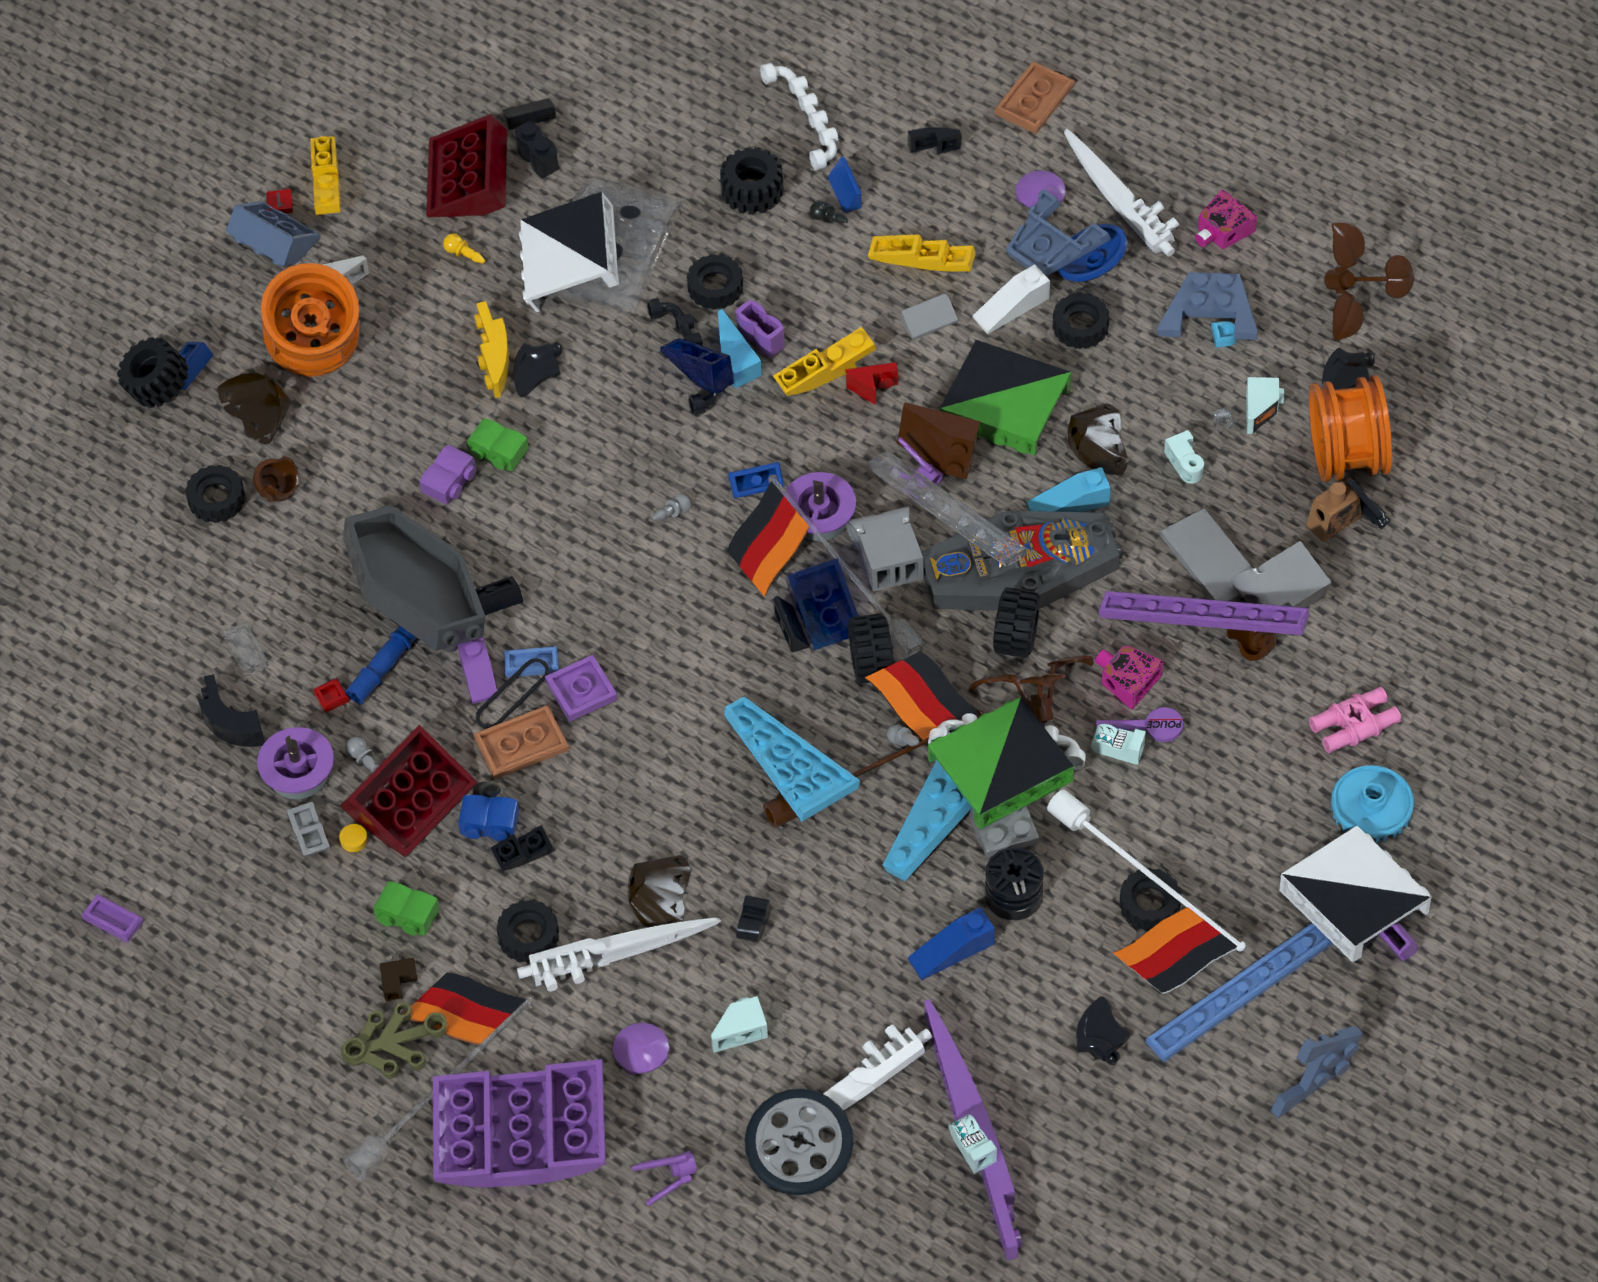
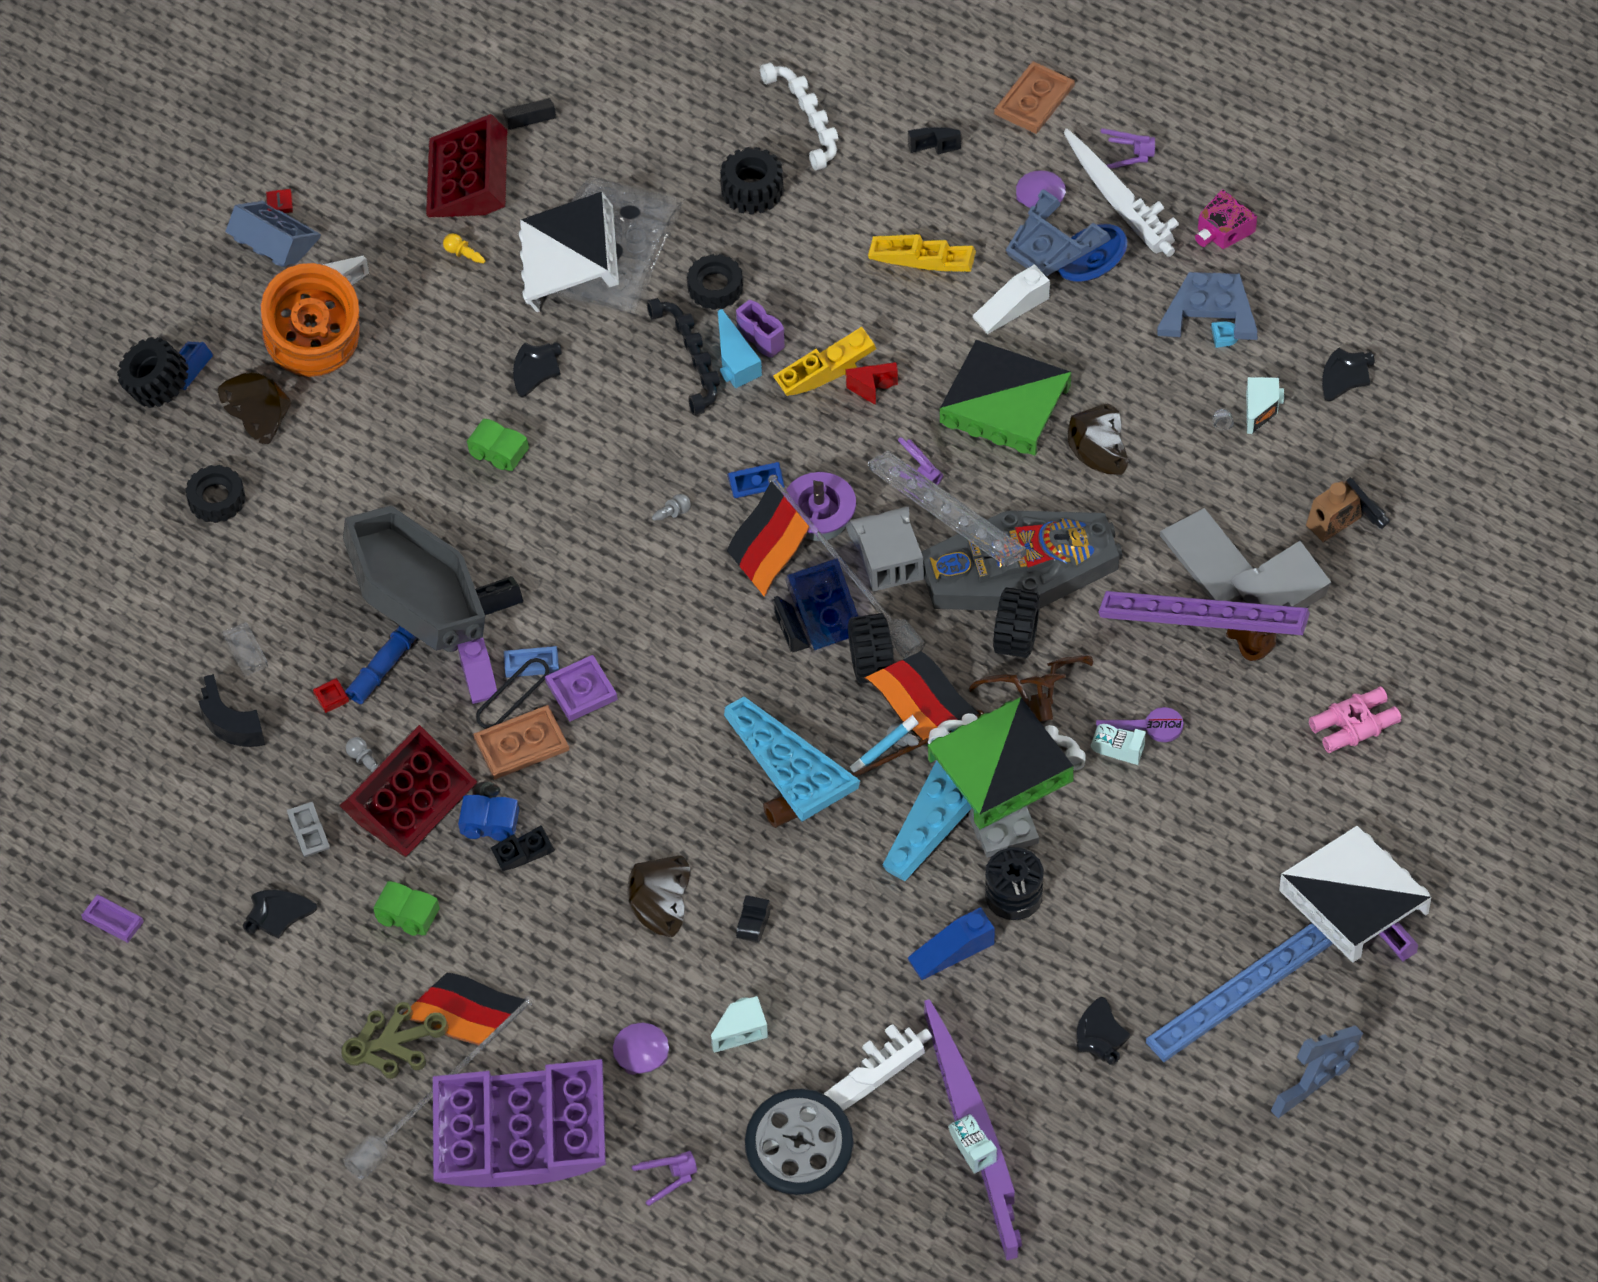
reddish brown cap [253,456,298,502] -> none
medium lavender piece [257,727,334,799] -> none
yellow slope [310,136,341,215] -> none
yellow tile [339,824,368,852] -> none
dark brown piece [379,958,418,1001] -> none
medium lavender brick [419,445,477,505] -> none
yellow slope [474,301,509,398] -> none
black tyre [497,900,559,963] -> none
black brick [514,121,559,178] -> none
white piece [517,918,721,991] -> none
clear blue slope [660,338,734,393] -> none
pearl dark grey bar [810,201,848,224] -> none
blue slope [828,157,862,213] -> none
reddish brown slope [897,402,980,480] -> none
light grey slope [901,293,958,340] -> none
medium azure slope [1027,467,1110,512] -> none
flag [1047,789,1245,994] -> none
black tyre [1053,293,1109,349] -> none
dark pink torso [1095,646,1163,710] -> none
black tyre [1119,868,1181,931] -> none
light aqua leg [1164,430,1204,484] -> none
orange wheel [1309,375,1392,482] -> none
reddish brown plant [1324,223,1414,341] -> none
medium azure wheel [1331,765,1414,843] -> none
none -> black arm [243,890,317,939]
none -> medium azure bar [850,715,919,772]
none -> medium lavender plant [1100,128,1155,169]

